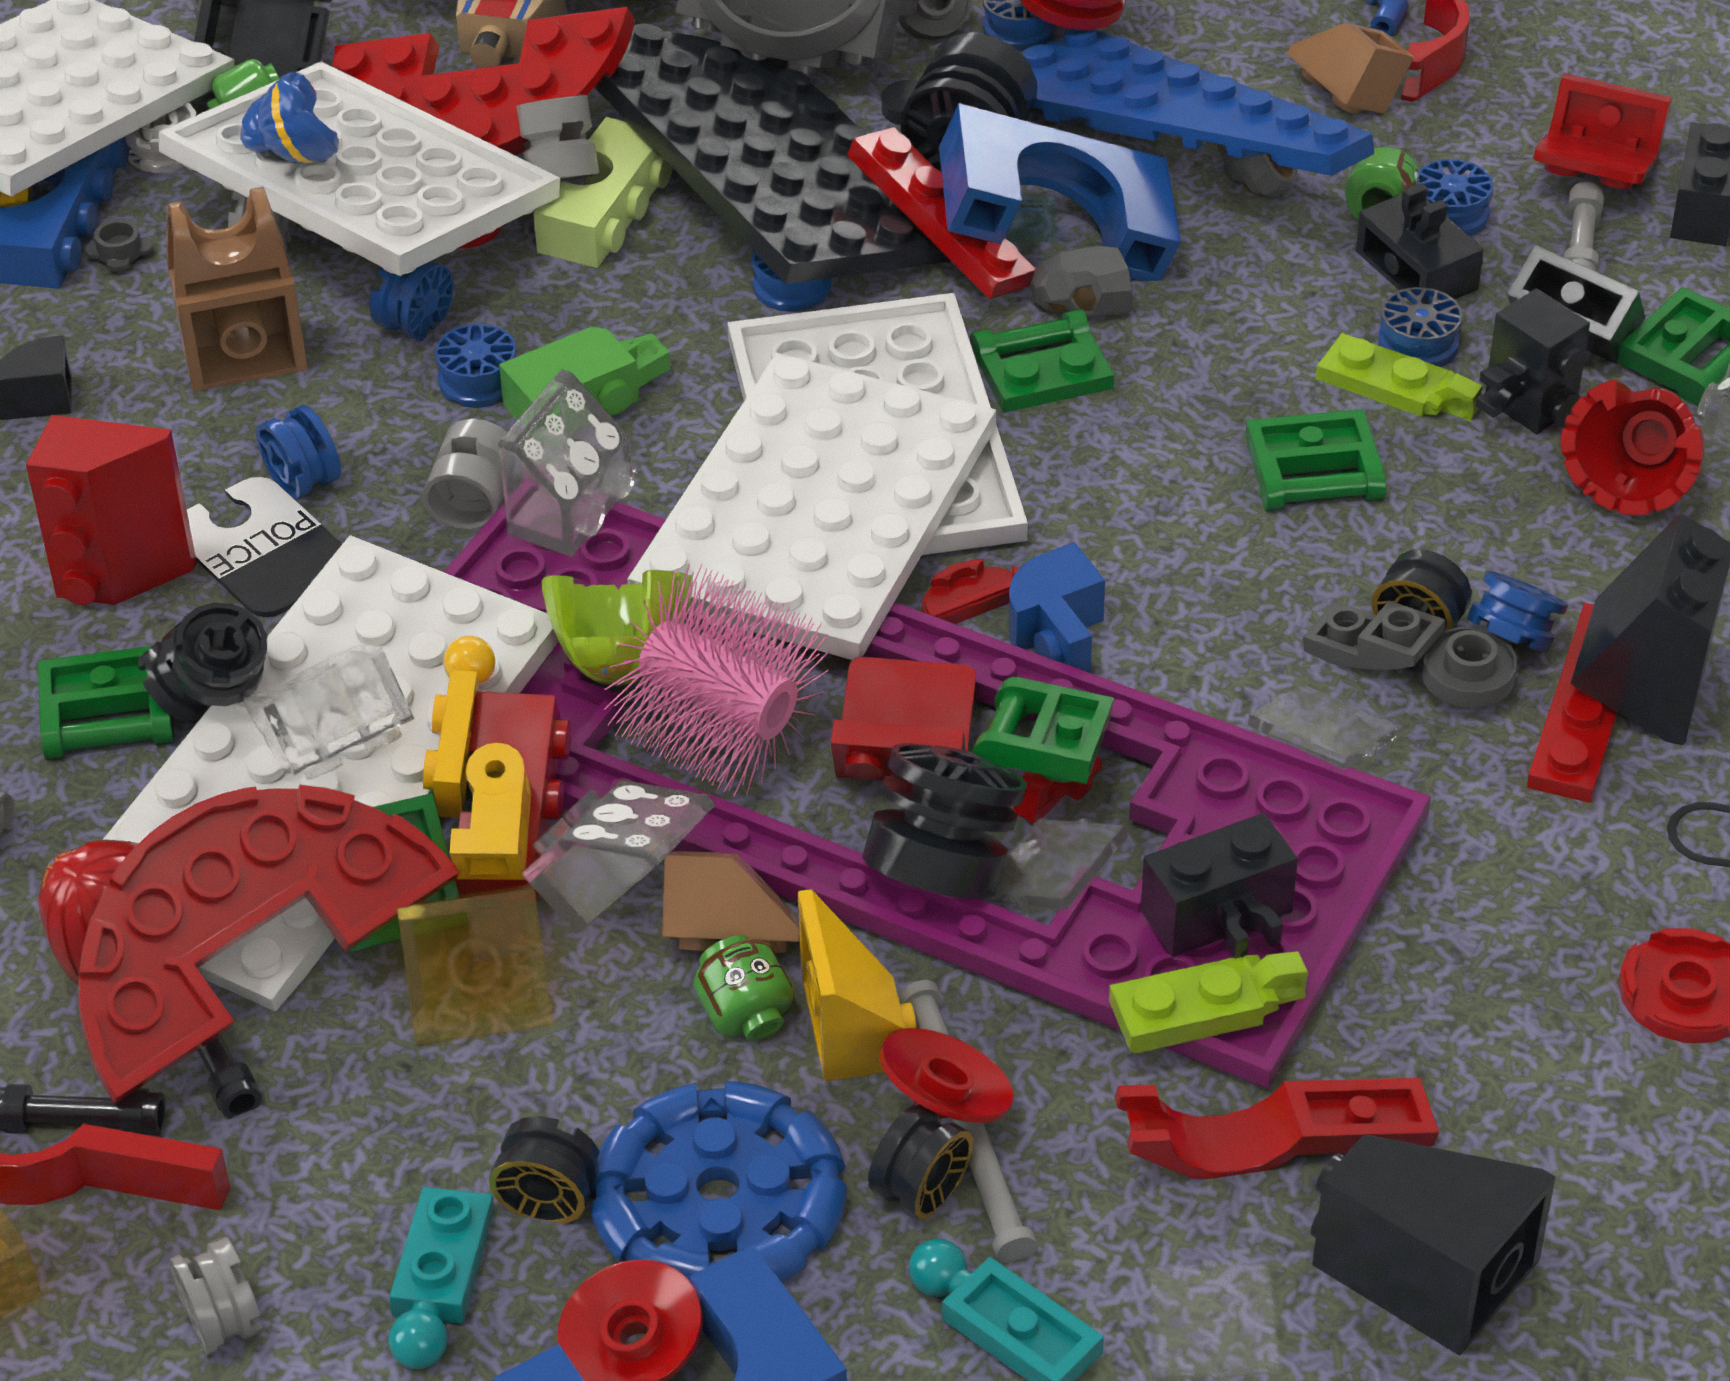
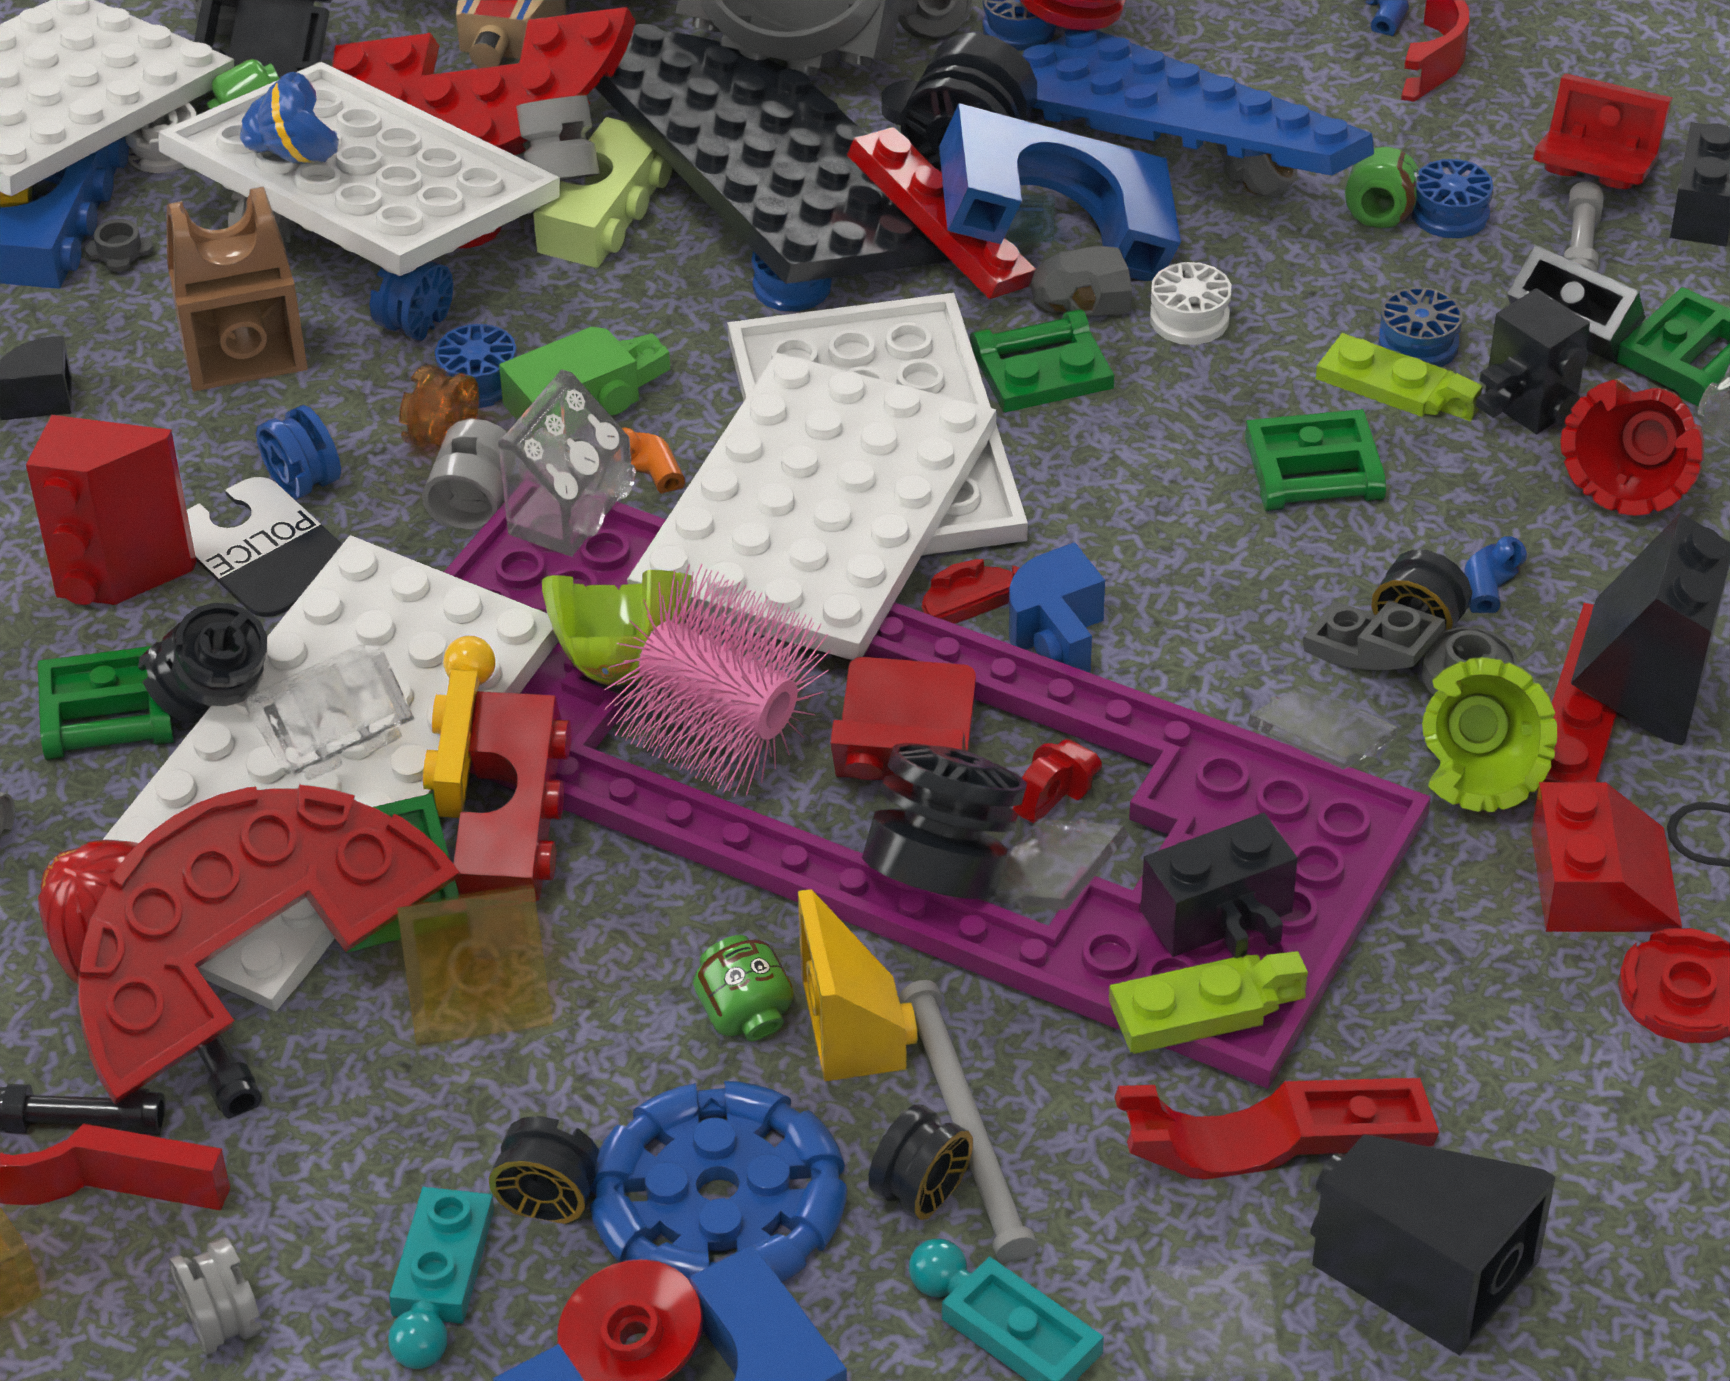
yellow leg [449,743,531,880] -> none
clear slope [521,780,716,934] -> none
medium nougat slope [662,851,800,953] -> none
red dish [879,1028,1014,1123] -> none
green plate [972,677,1114,784] -> none
medium nougat slope [1287,22,1414,114] -> none
black brick [1356,183,1484,304] -> none
blue wheel [1467,571,1568,652] -> none
none -> clear orange wheel [399,364,479,450]
none -> orange arm [608,427,685,494]
none -> white wheel [1150,262,1231,345]
none -> lime hair [1422,657,1557,812]
none -> blue arm [1464,536,1527,613]
none -> red slope [1531,782,1682,932]

